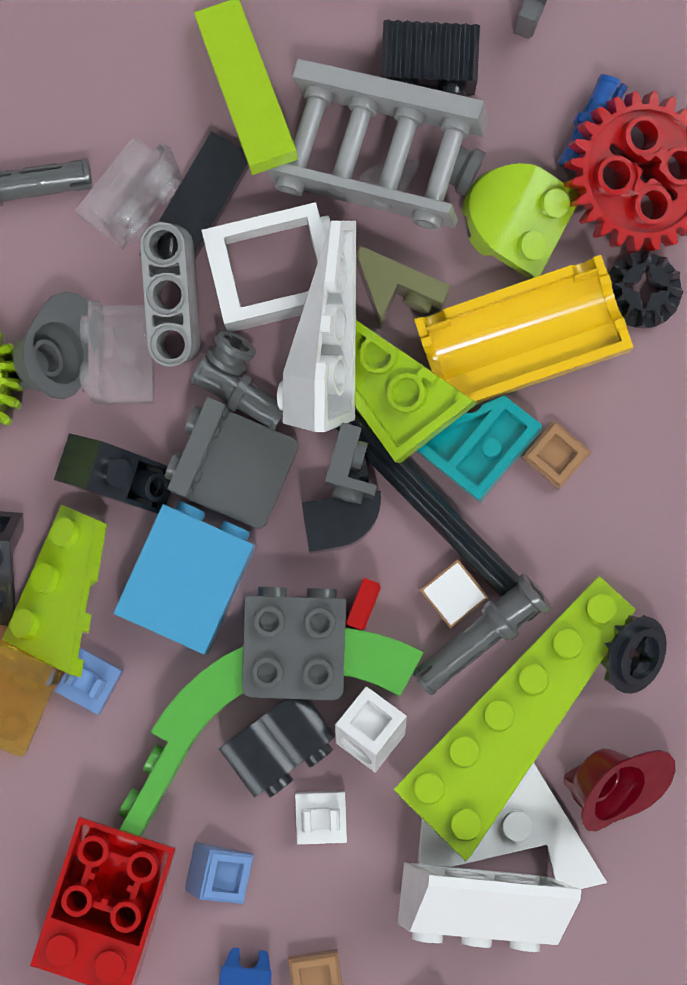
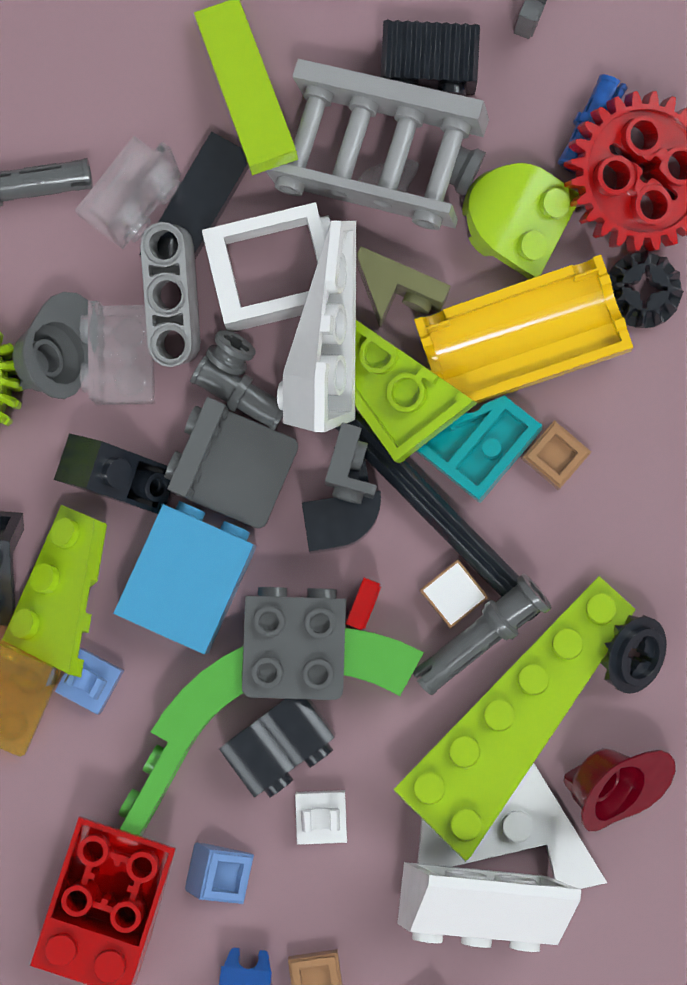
white brick [335,686,407,772] -> none

